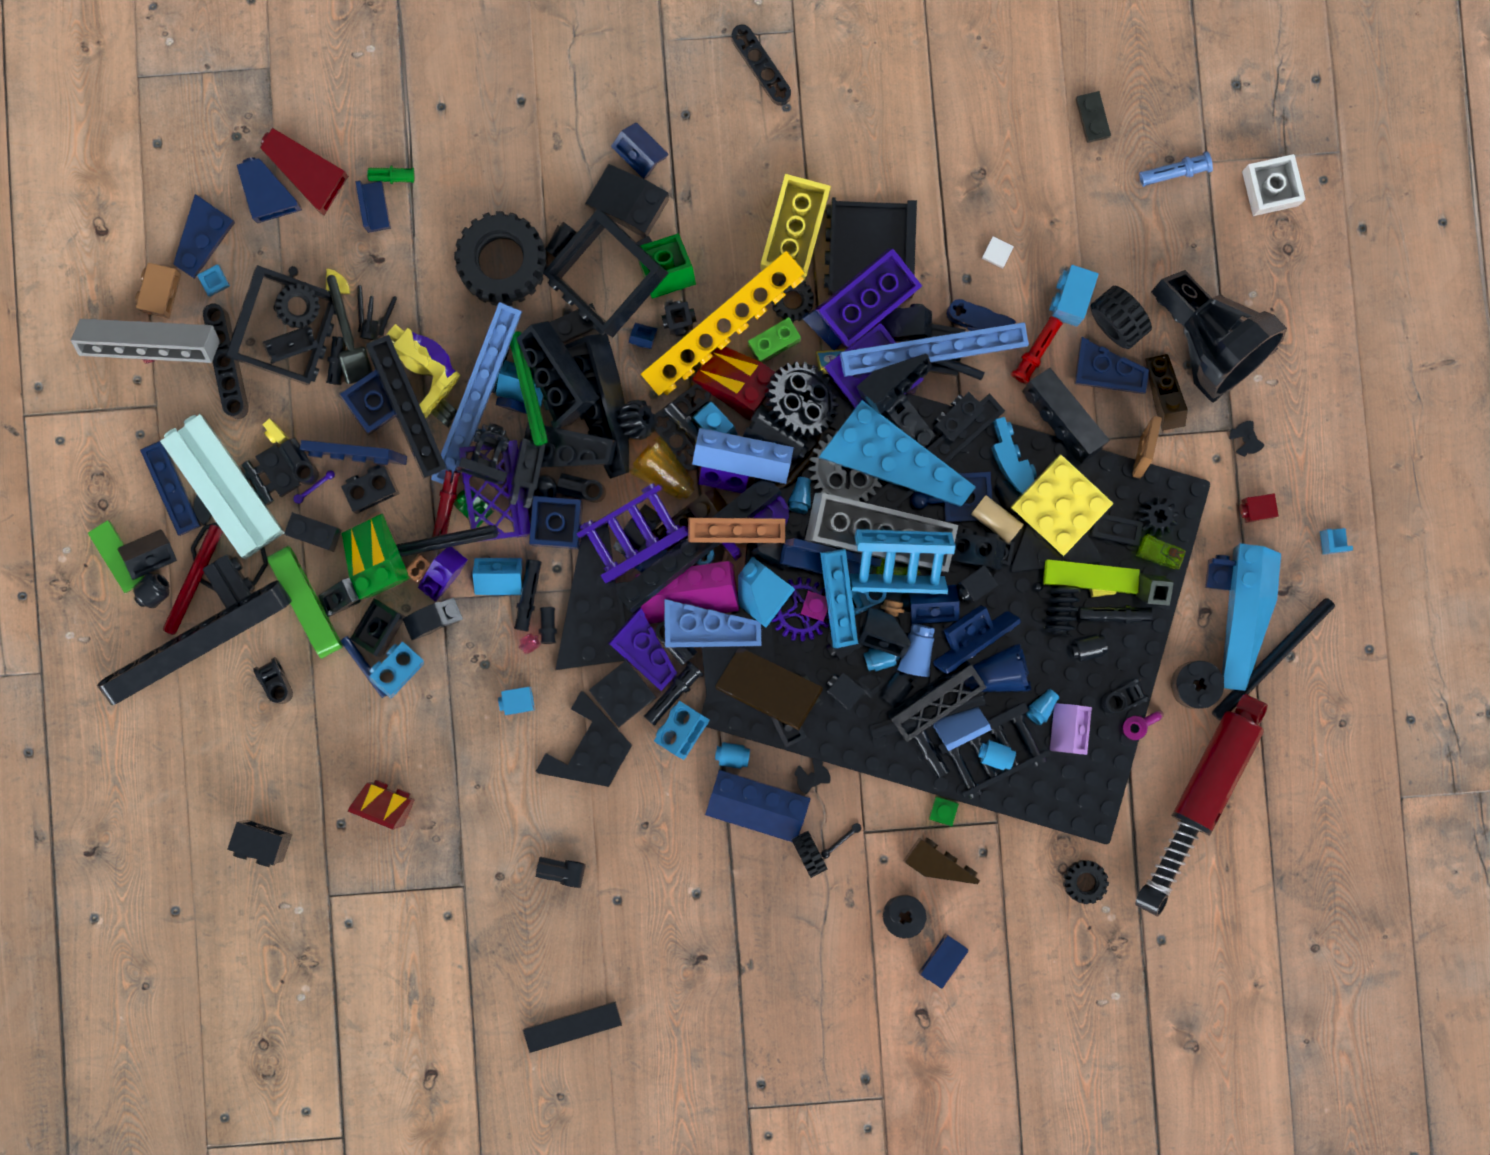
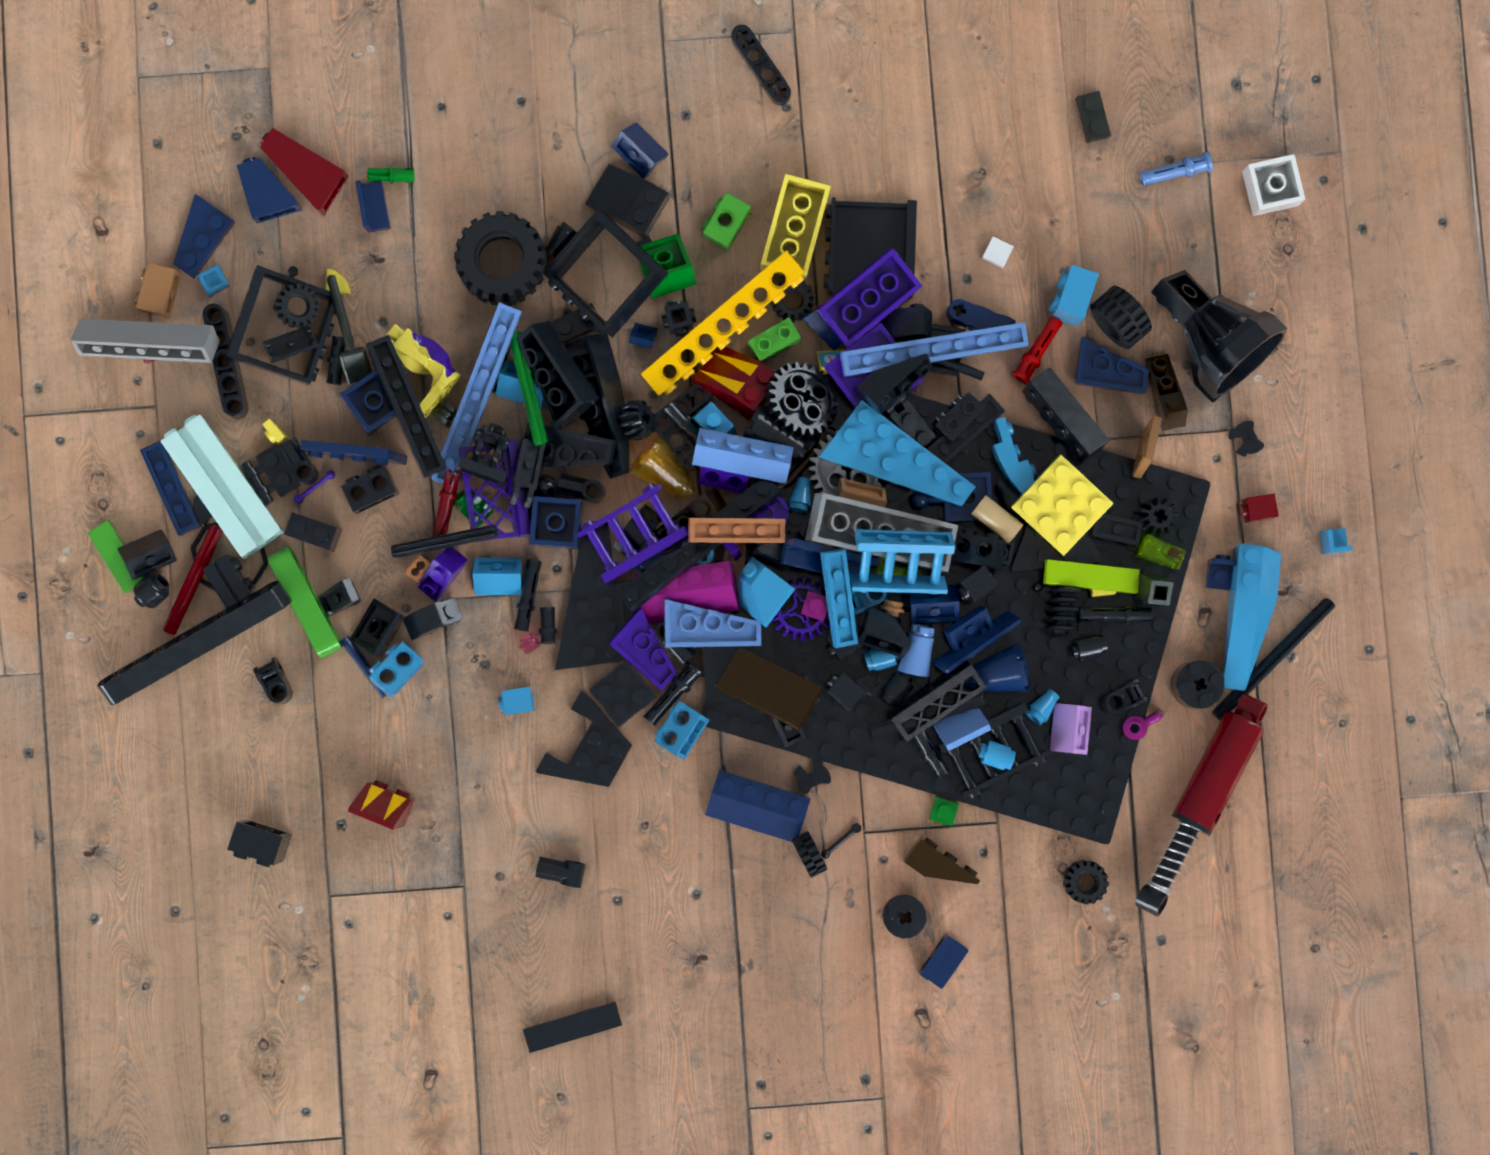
green slope [342,514,410,599] -> none
black plant [357,285,397,341] -> none
dark blue tile [495,397,527,414] -> none
dark azure brick [715,742,750,769] -> none
none -> bright green brick [702,193,751,252]
none -> medium nougat tile [838,478,887,507]

